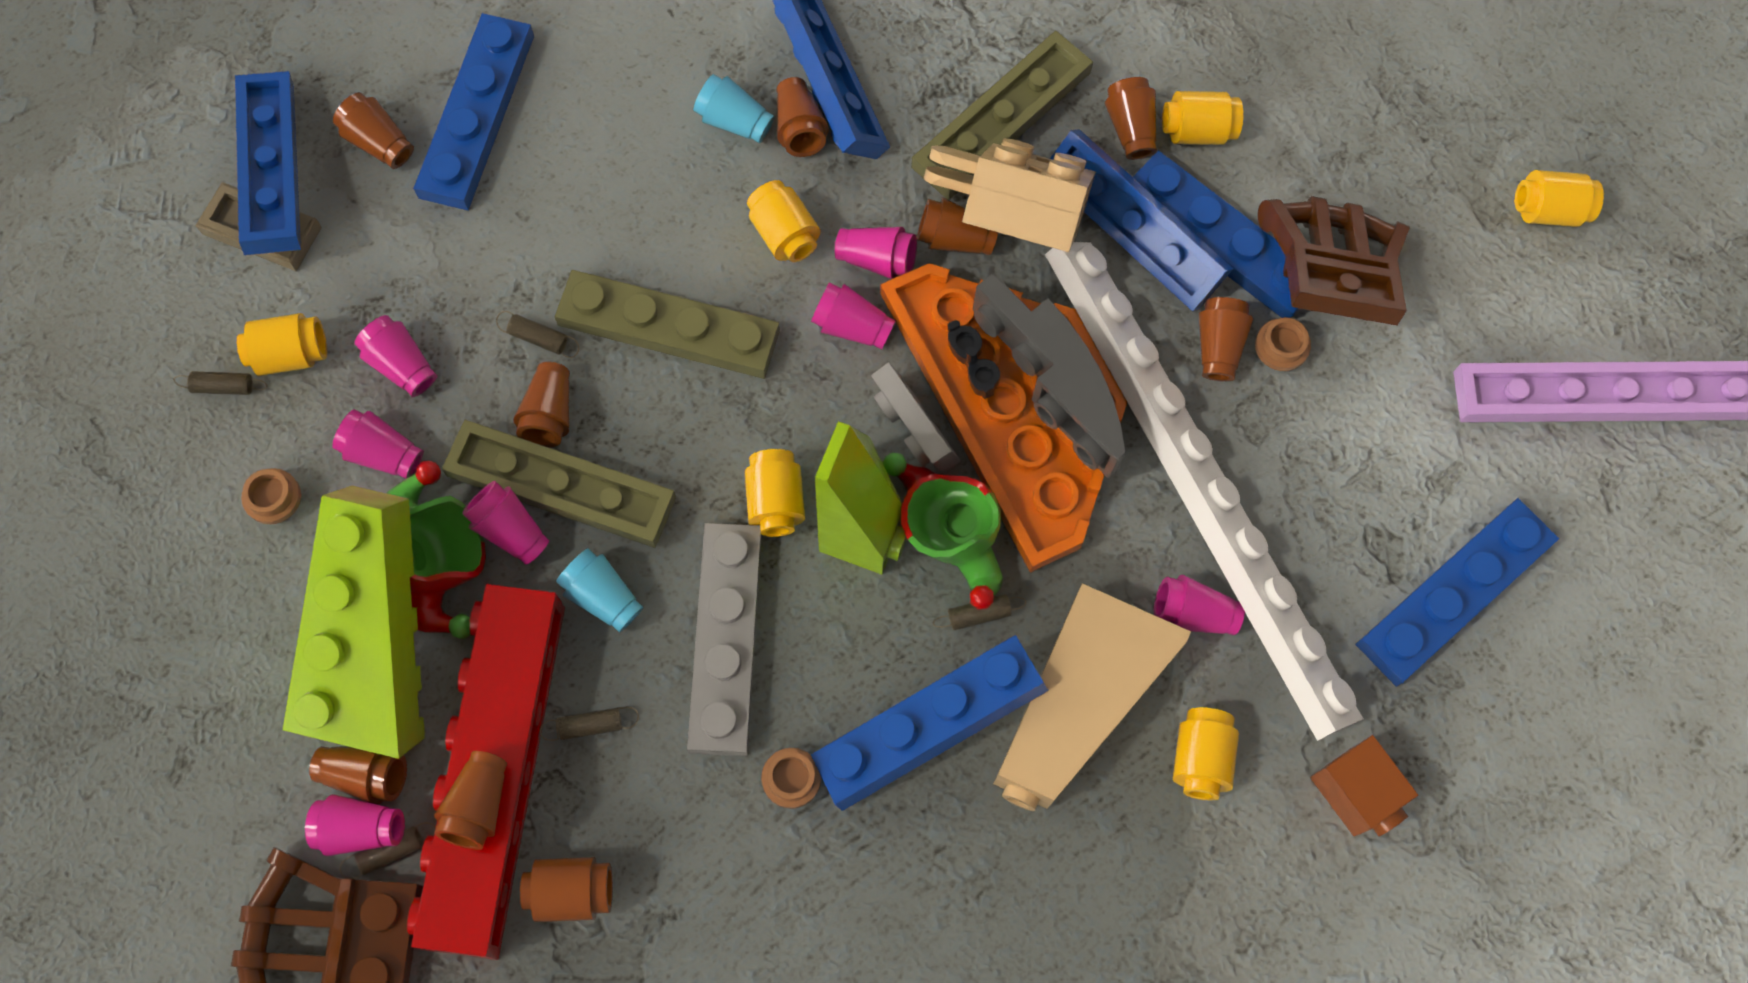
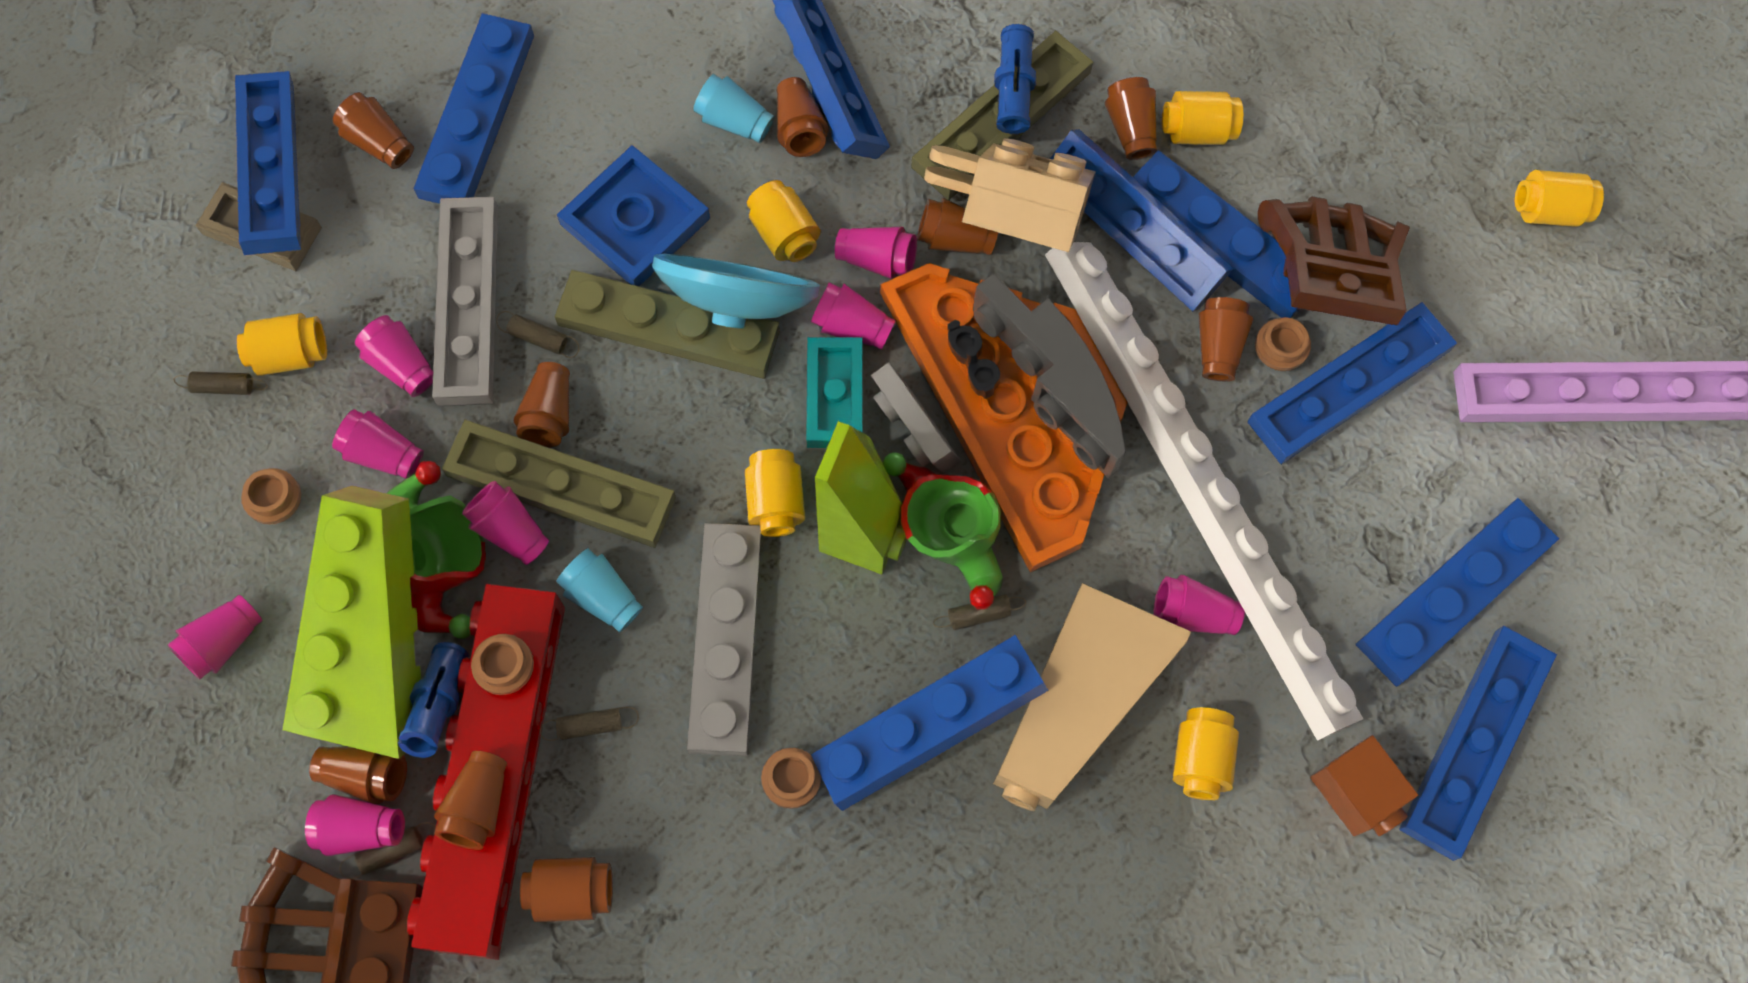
none -> dark pink cone [167,595,263,680]
none -> blue pin [398,642,469,758]
none -> light grey plate [432,197,498,406]
none -> medium nougat plate [471,634,534,695]
none -> blue plate [557,145,710,286]
none -> medium azure dish [652,254,820,328]
none -> teal plate [806,337,862,448]
none -> blue pin [994,24,1036,134]
none -> blue plate [1247,302,1457,465]
none -> blue plate [1399,626,1557,861]

